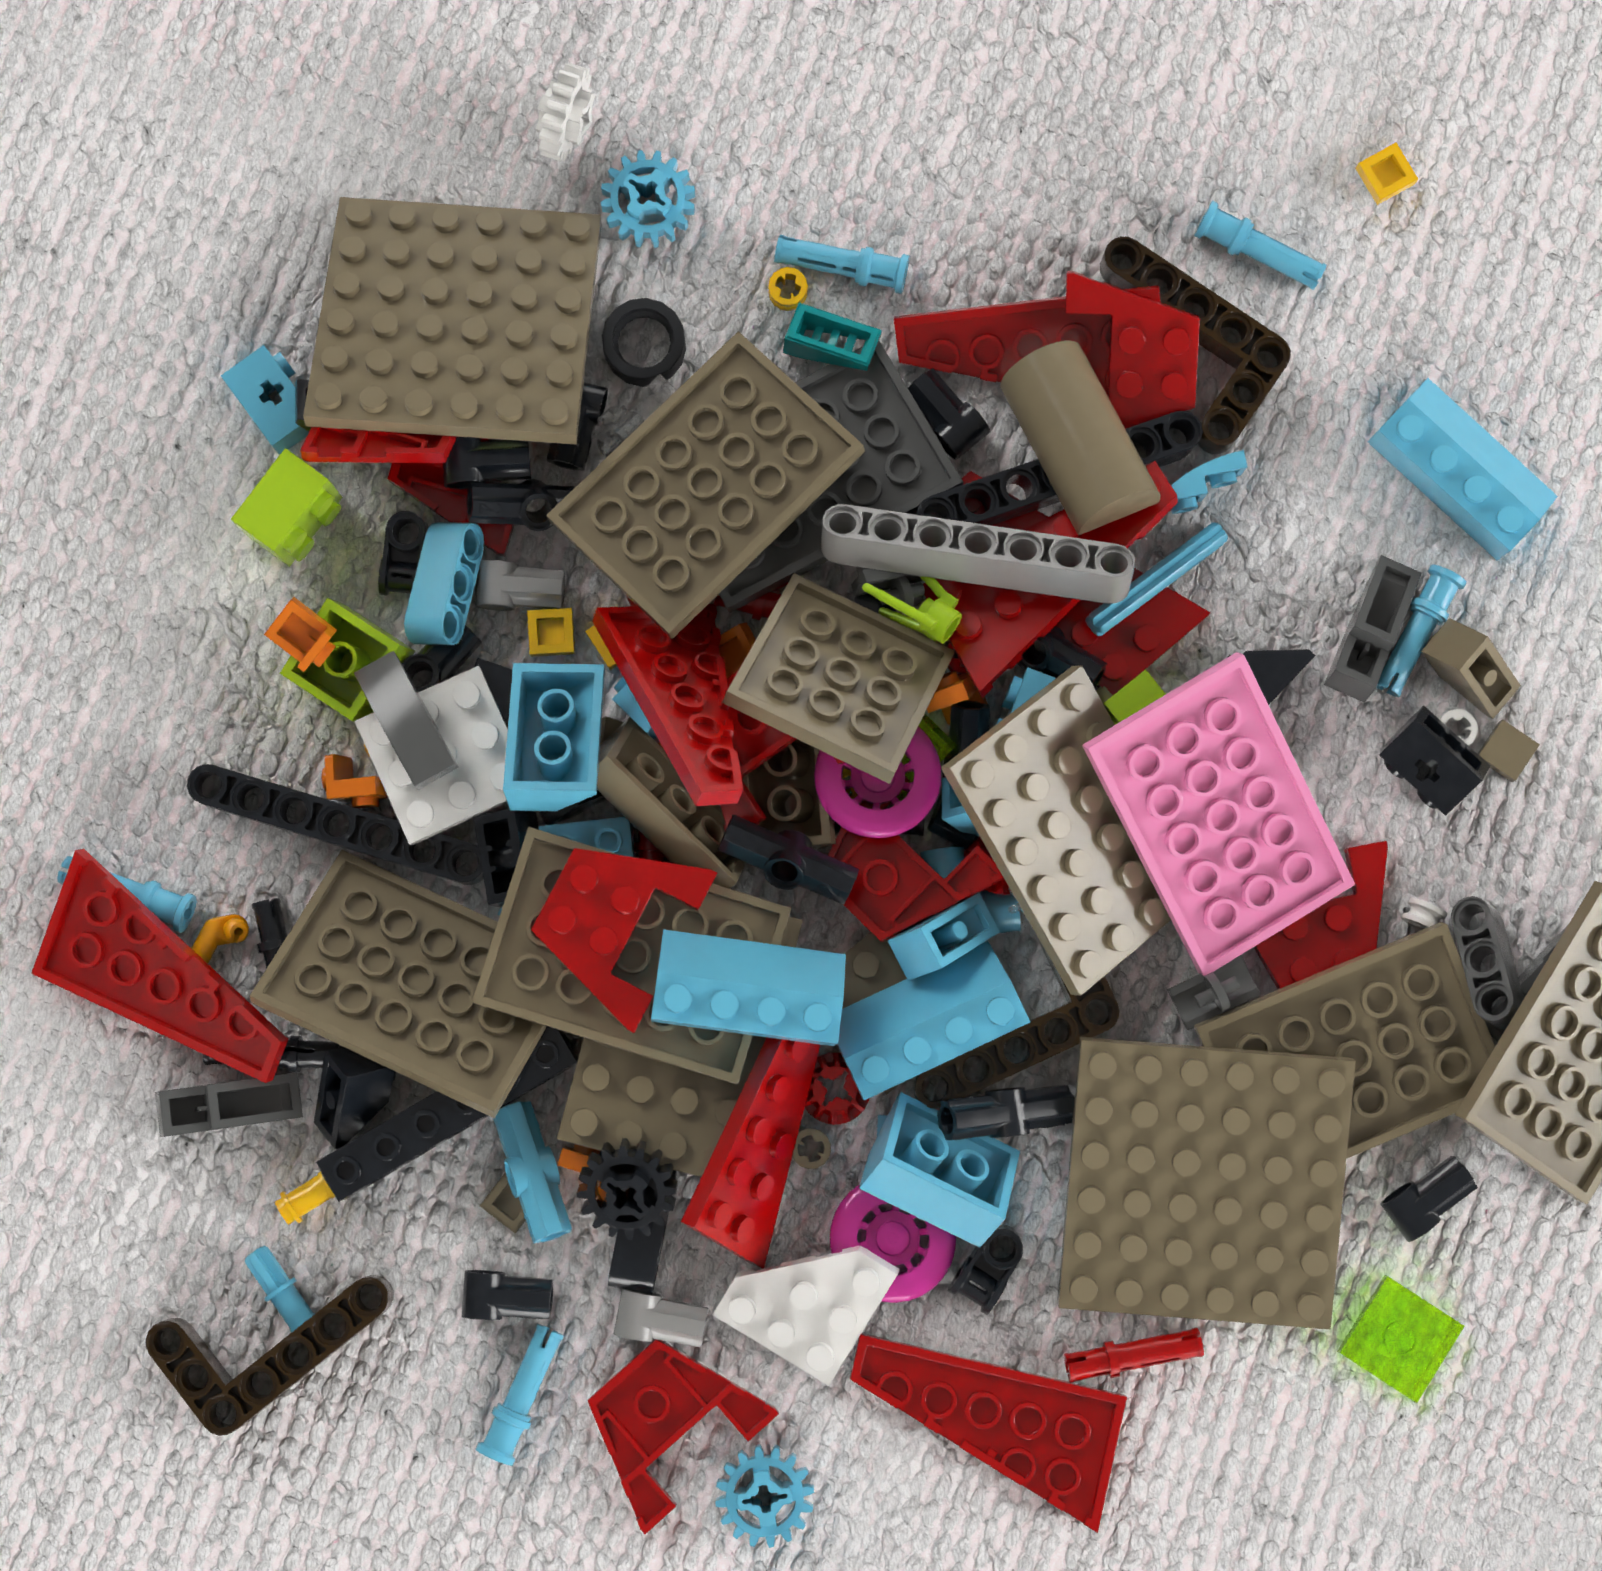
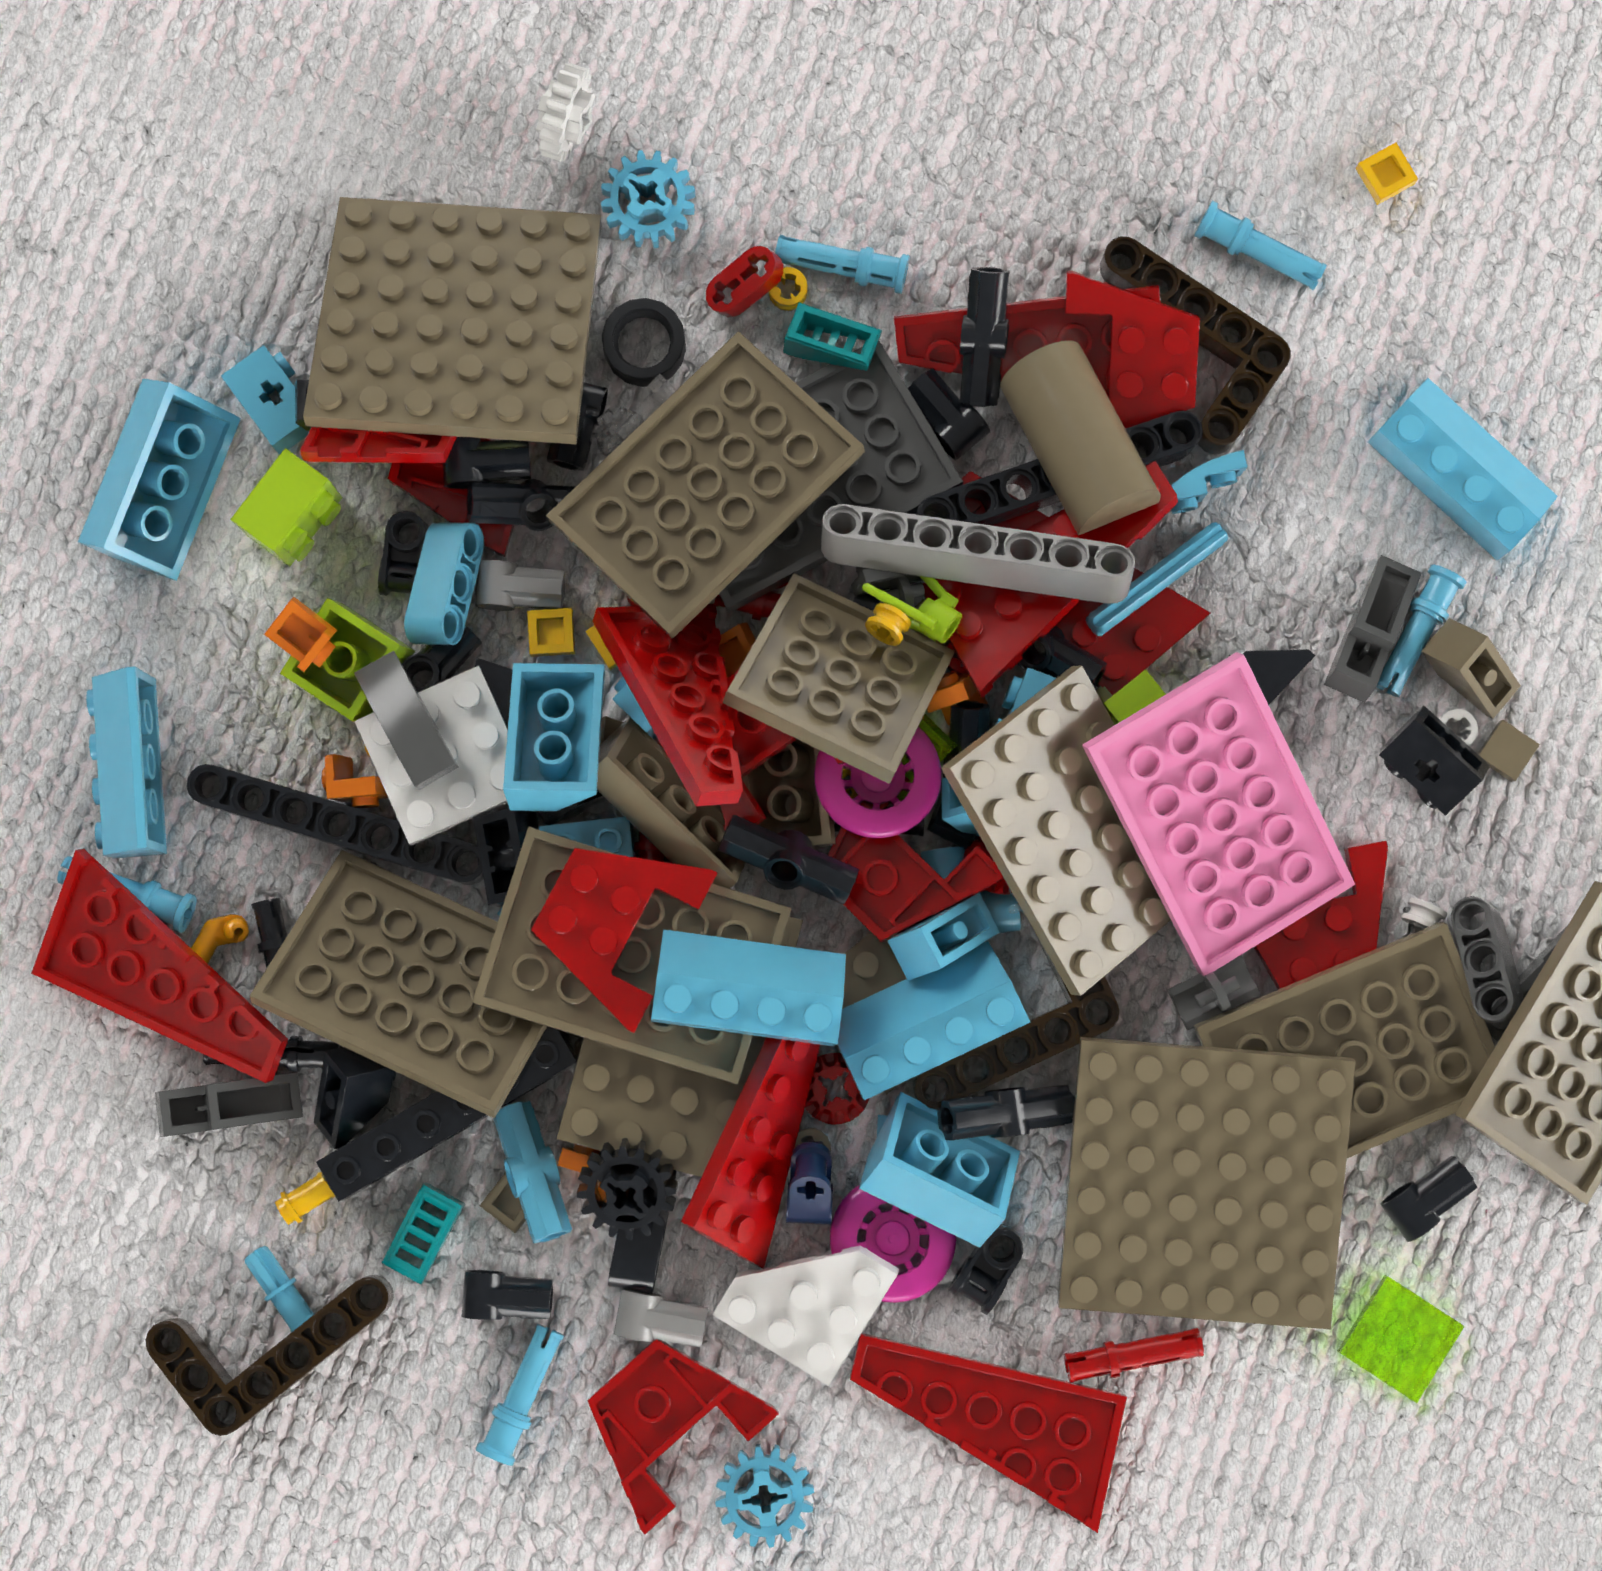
none -> medium azure slope [78,379,241,581]
none -> medium azure slope [86,666,167,859]
none -> teal slope [382,1182,466,1284]
none -> red beam [706,246,783,317]
none -> dark blue piece [786,1142,833,1225]
none -> yellow bush [865,603,911,646]
none -> black piece [960,267,1010,407]

